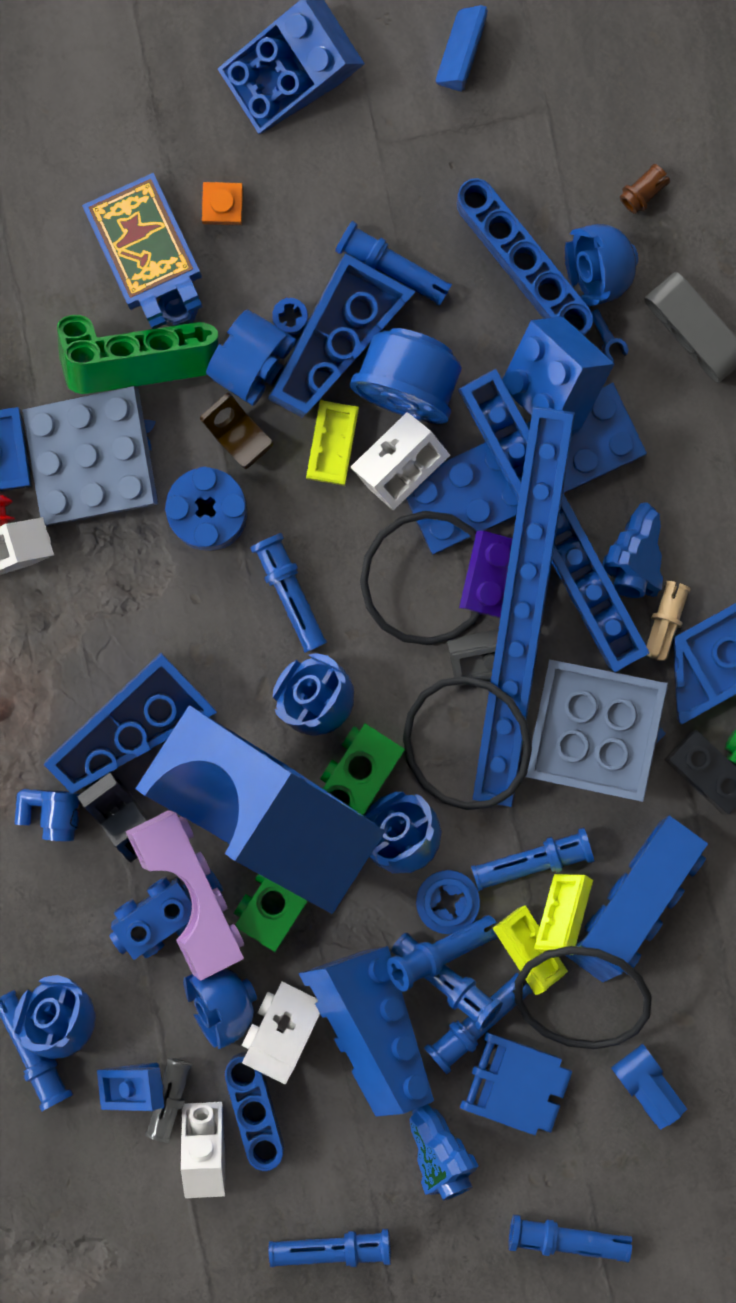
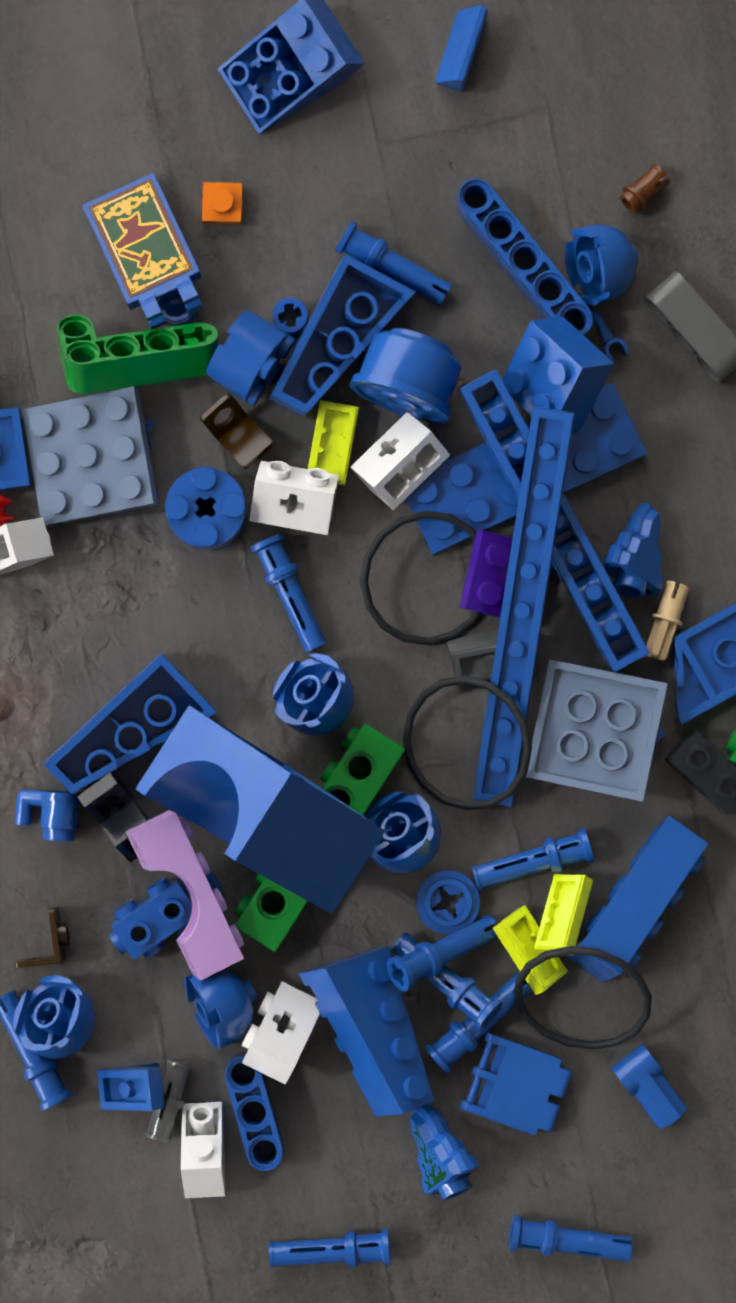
none -> dark brown bracket [15,906,70,968]
none -> white brick [249,461,339,535]

